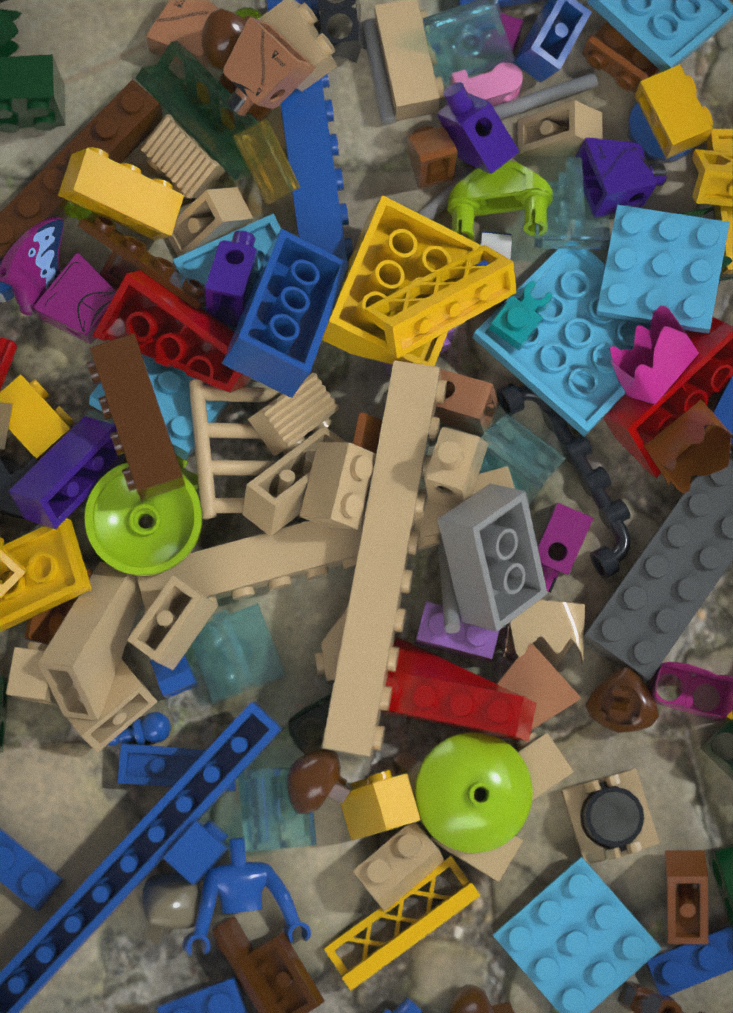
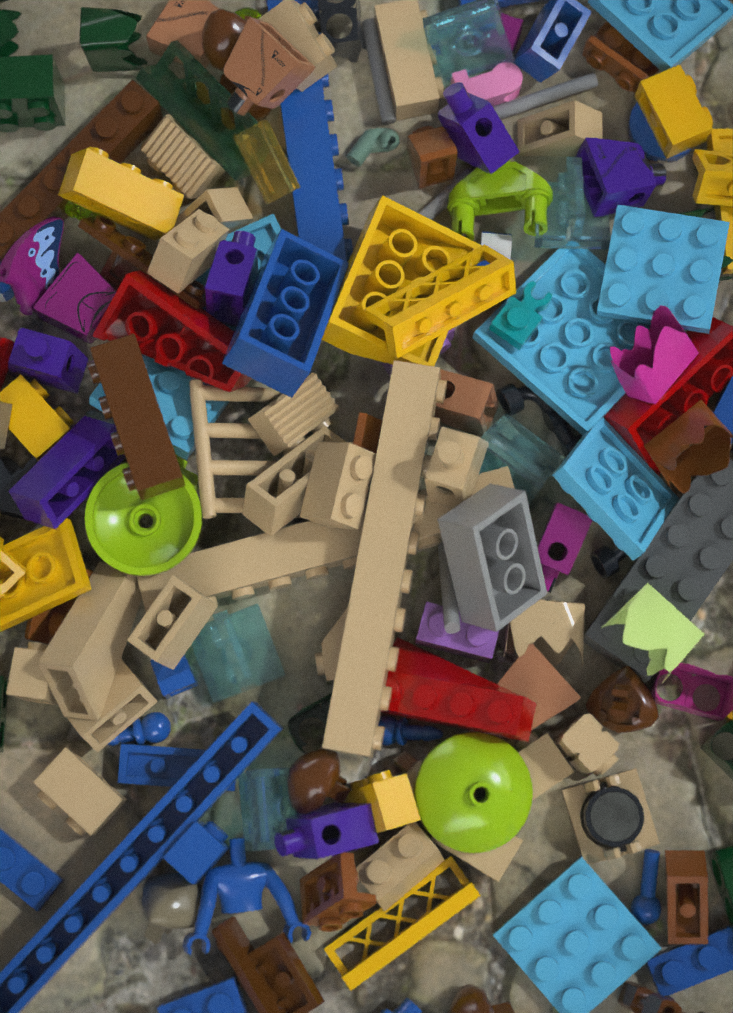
none -> dark purple torso [8,328,89,394]
none -> tan brick [33,747,128,836]
none -> dark green piece [79,7,149,72]
none -> tan brick [147,209,230,293]
none -> dark purple torso [274,802,379,859]
none -> dark orange bracket [300,852,377,932]
none -> sand green arm [346,128,400,167]
none -> blue bar [378,715,443,746]
none -> medium azure plate [552,418,679,561]
none -> tan brick [554,713,619,776]
none -> yellowish green piece [601,583,704,684]
none -> blue bar [630,849,662,925]

